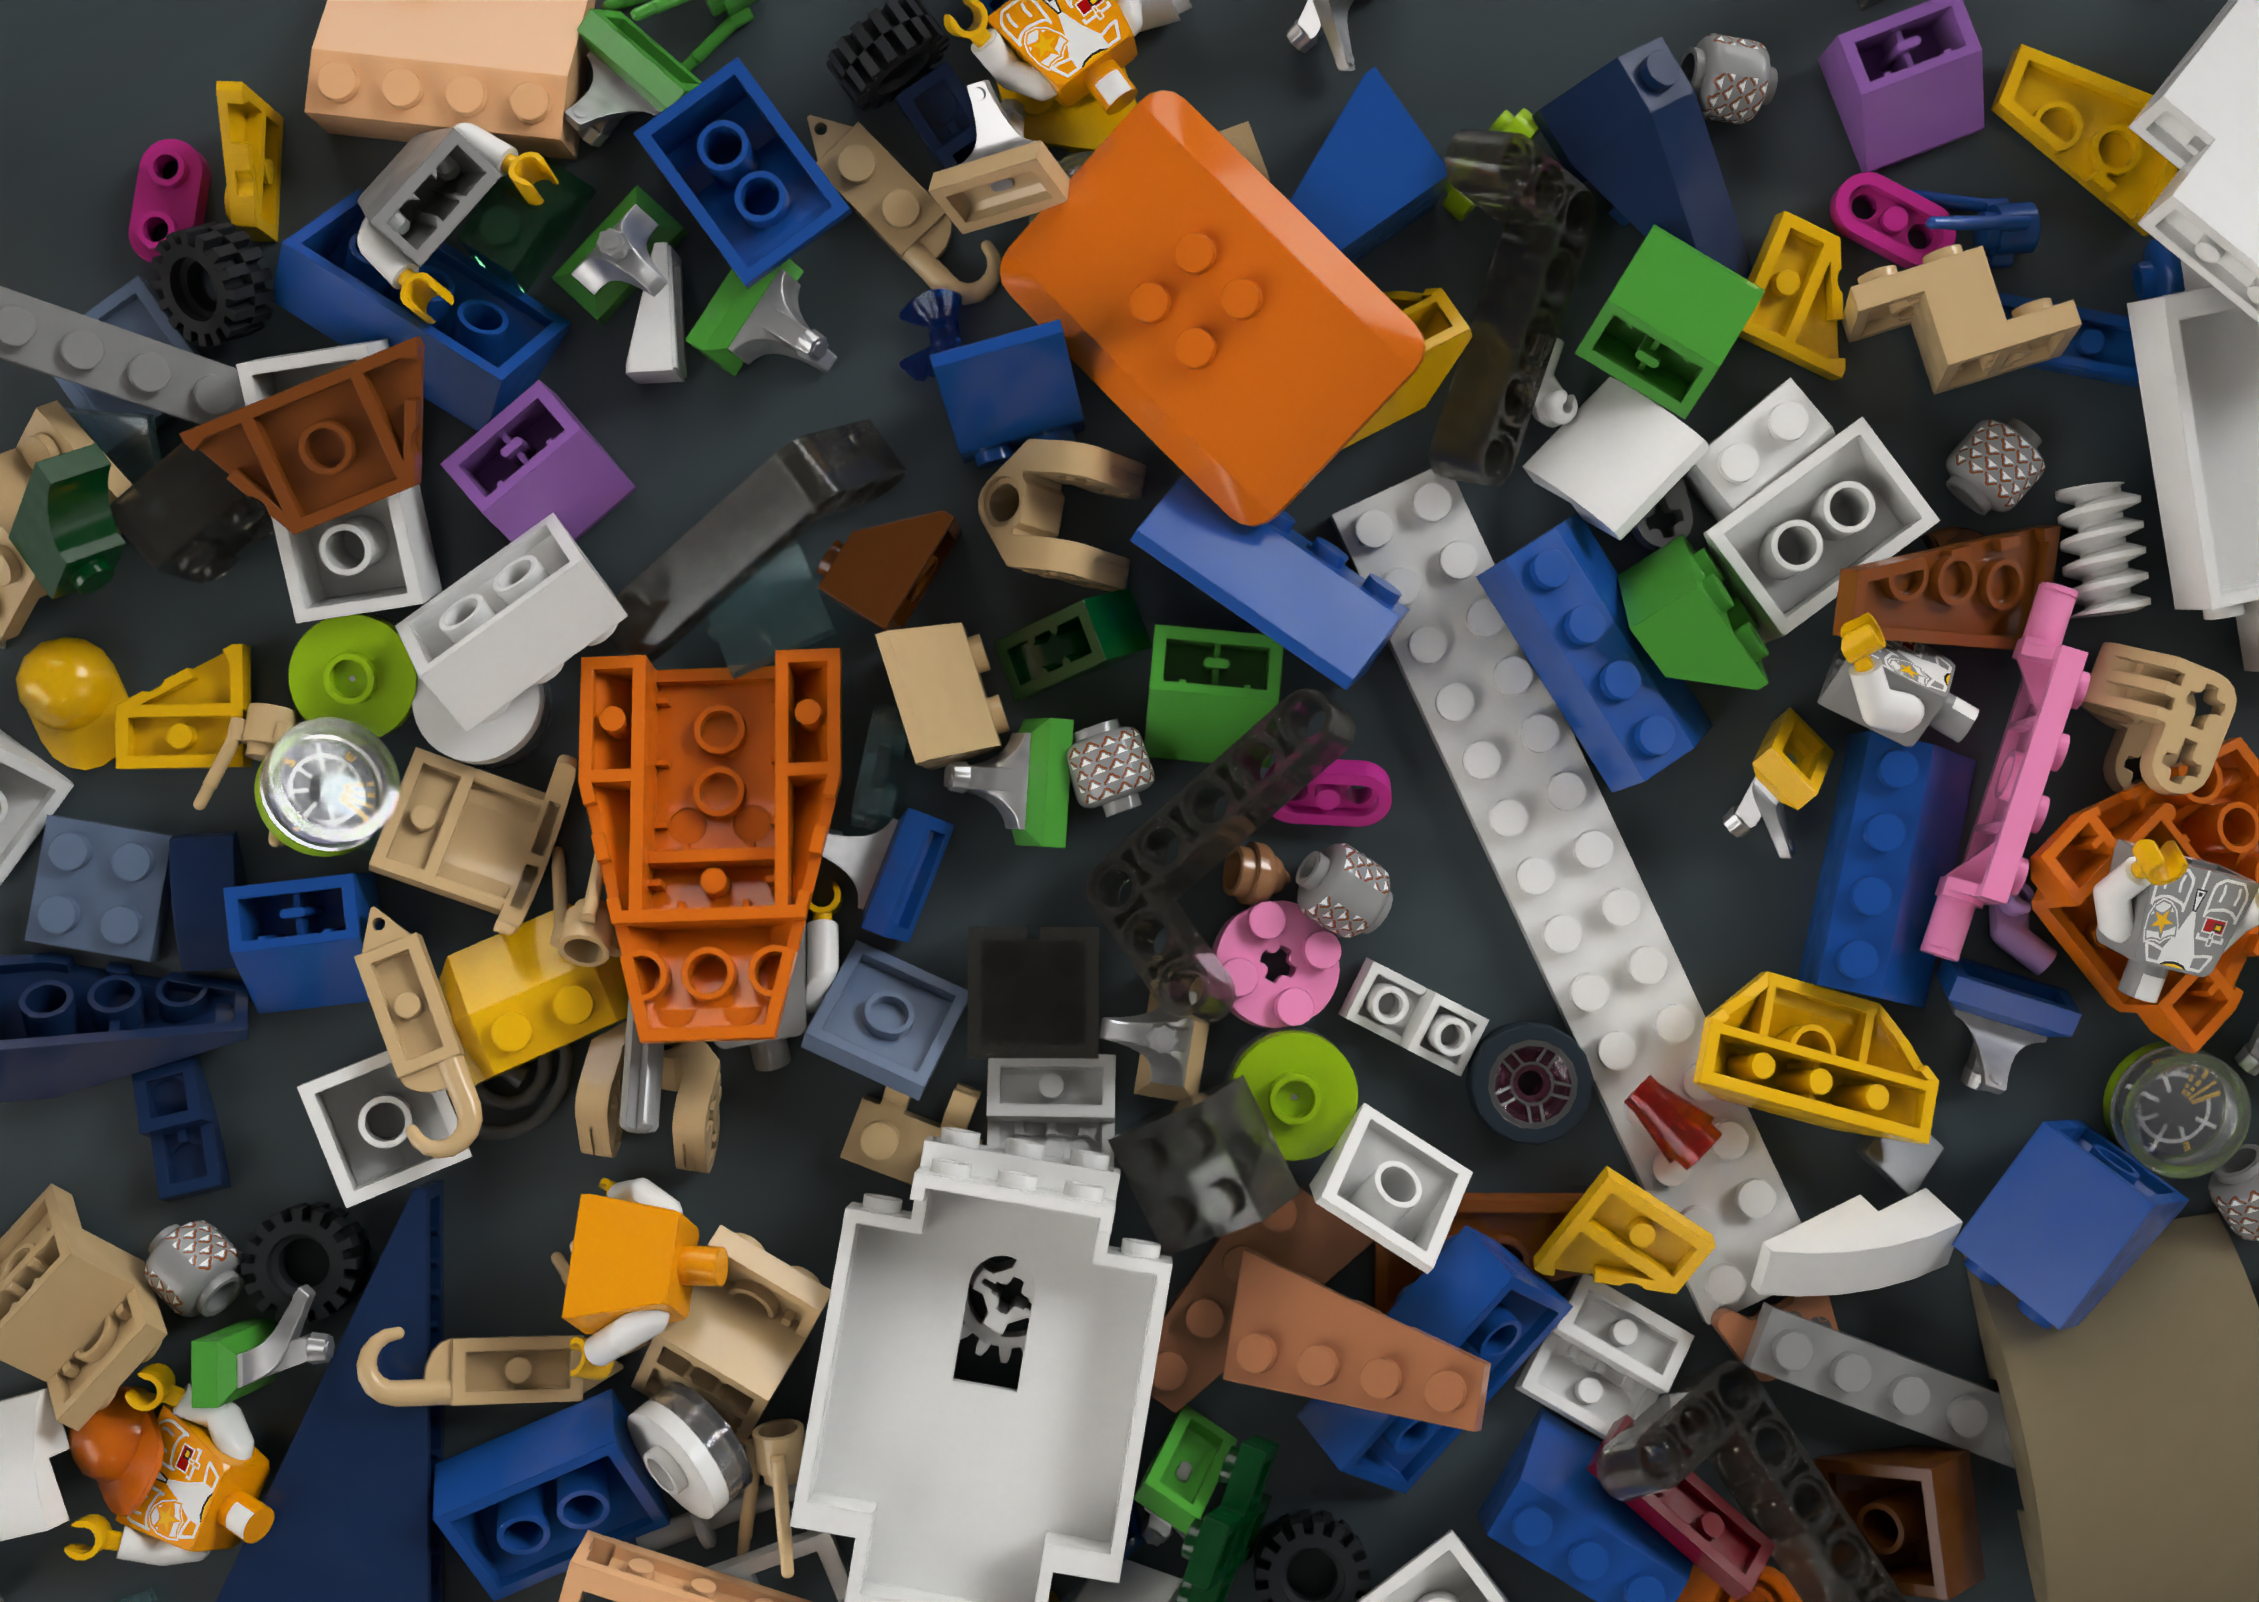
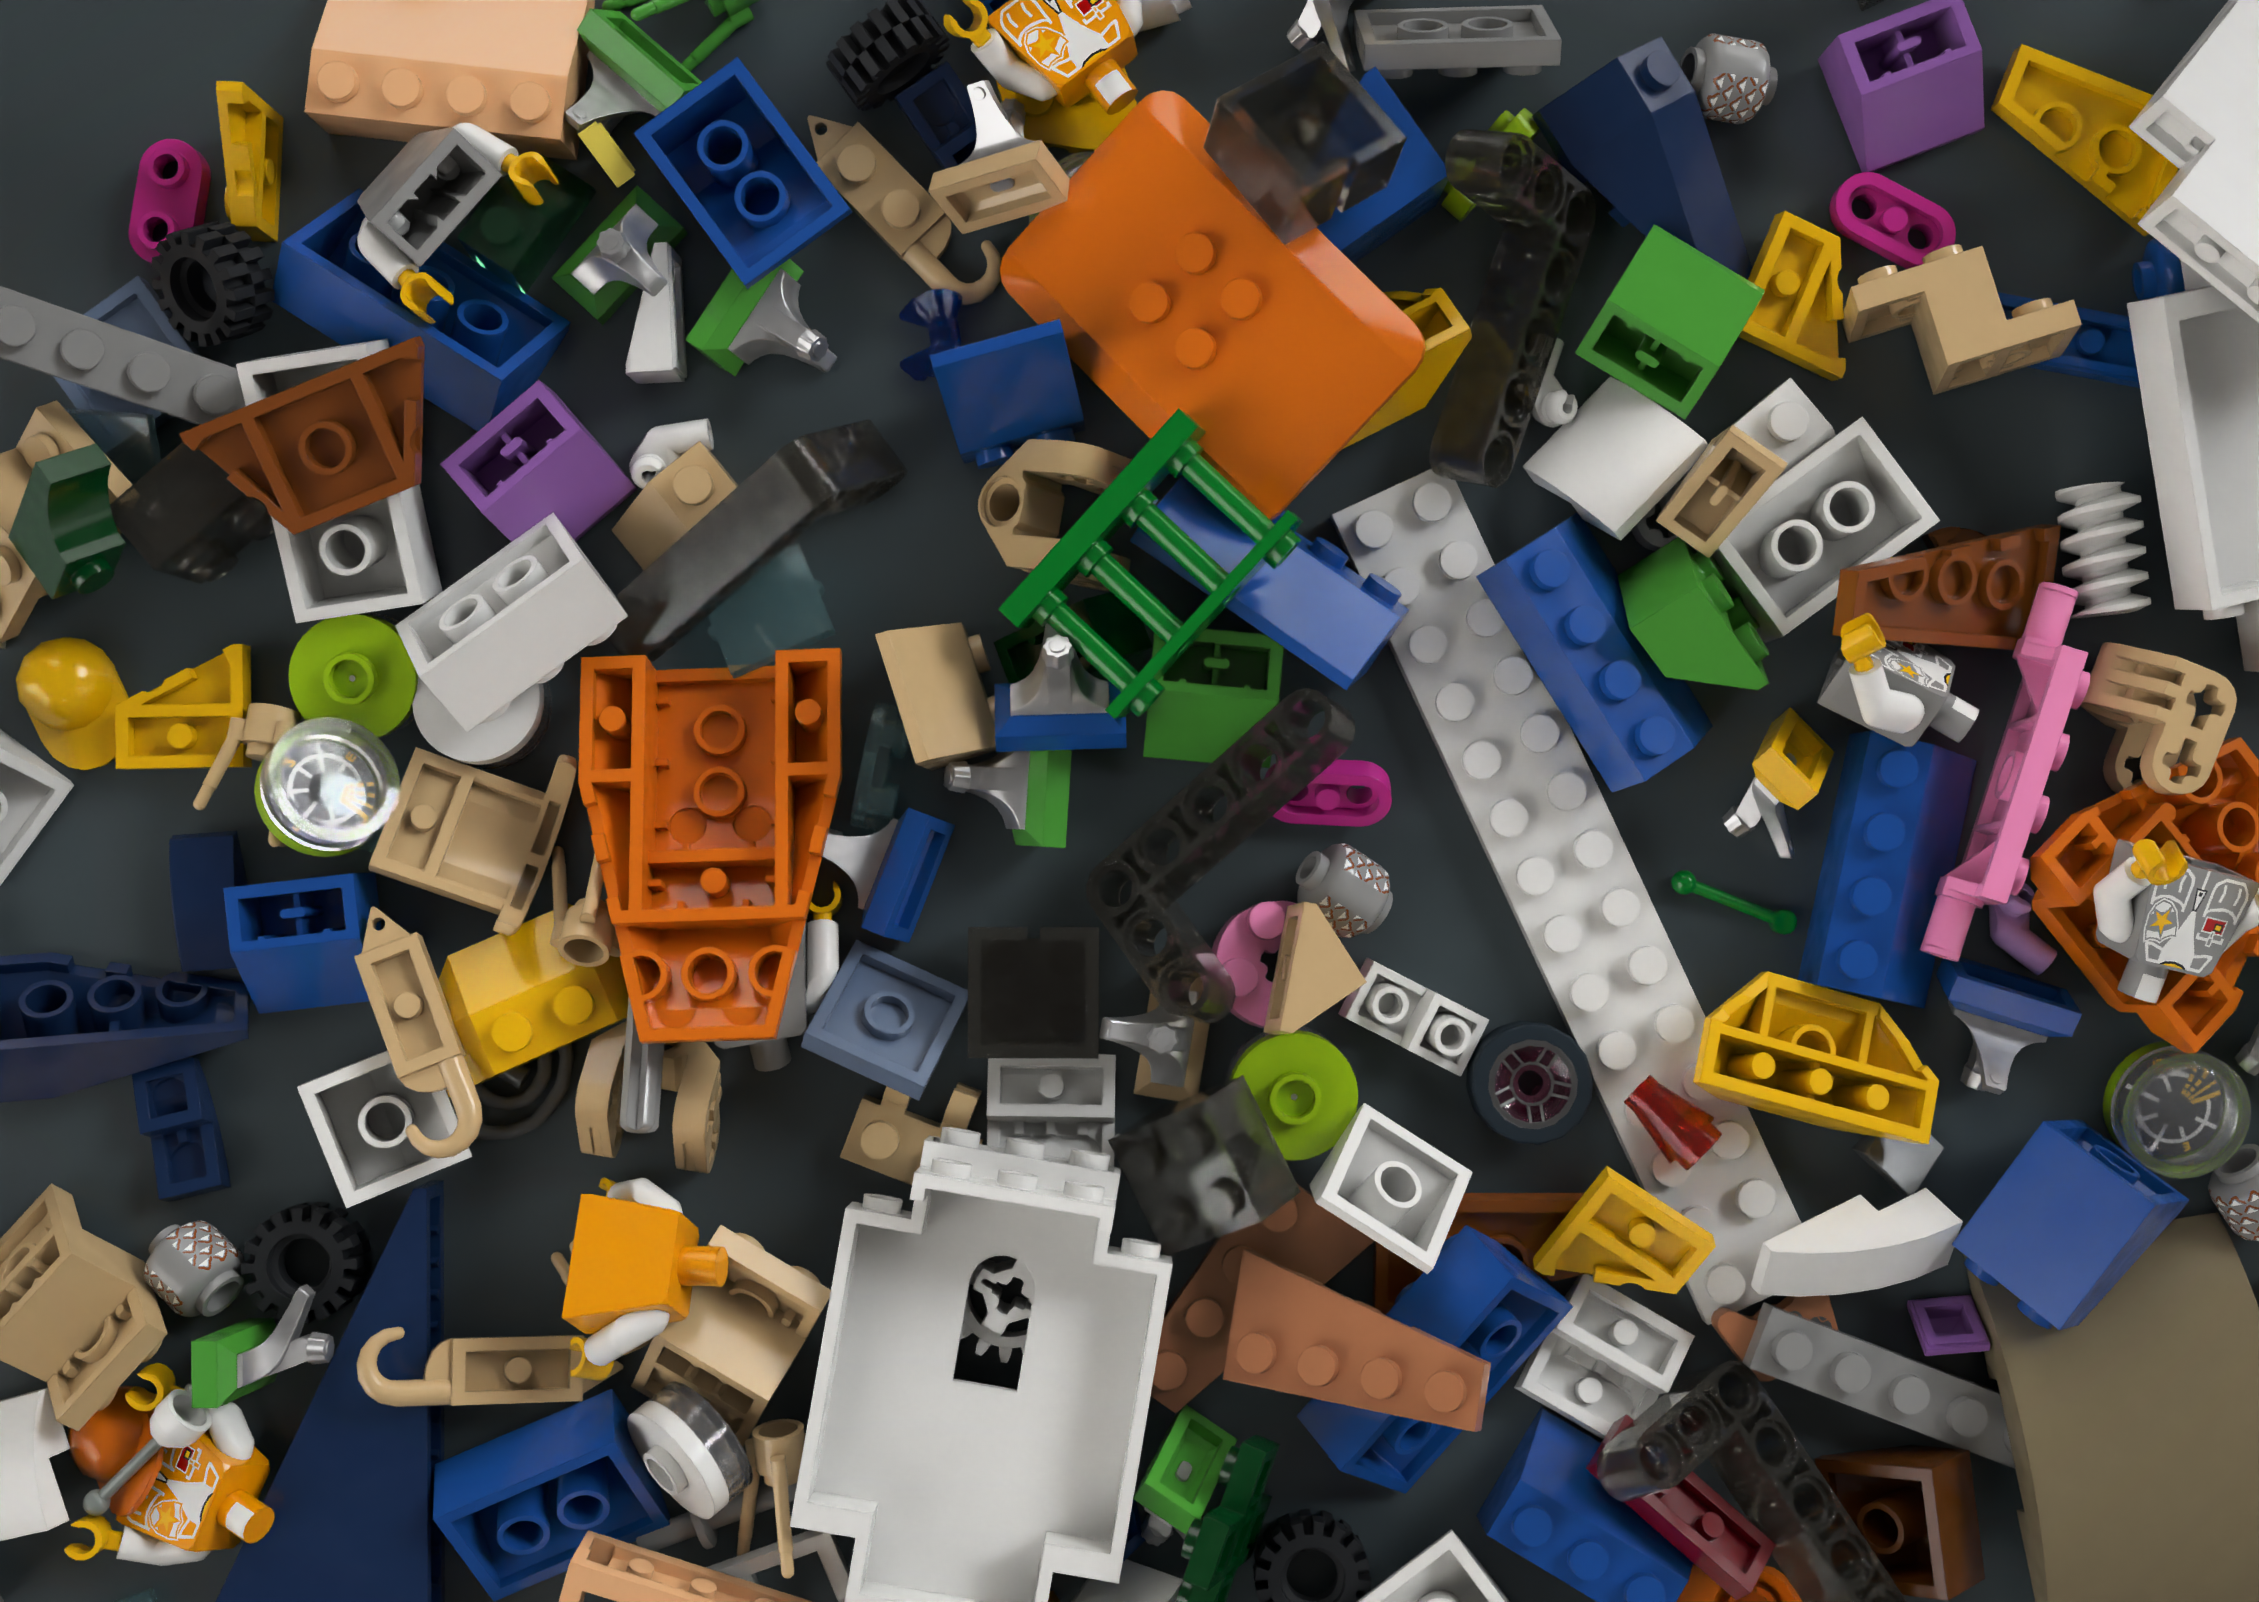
sand blue plate [25,815,173,962] -> none
reddish brown slope [817,510,963,632] -> none
light grey head [1067,718,1155,817] -> none
medium nougat plate [1222,841,1291,906] -> none
blue plant [1909,189,2041,269] -> none
light grey head [1946,418,2045,515] -> none
none -> white hinge [83,1389,212,1516]
none -> light yellow tile [577,121,636,188]
none -> tan slope [612,441,751,580]
none -> white arm [629,418,714,489]
none -> piece [995,623,1127,752]
none -> green fence [998,408,1303,719]
none -> clear smoke piece [1203,42,1407,245]
none -> tan slope [1263,901,1367,1035]
none -> light grey plate [1353,5,1562,79]
none -> tan slope [1656,424,1788,558]
none -> green hinge [1671,870,1797,935]
none -> medium lavender slope [1907,1295,1991,1356]

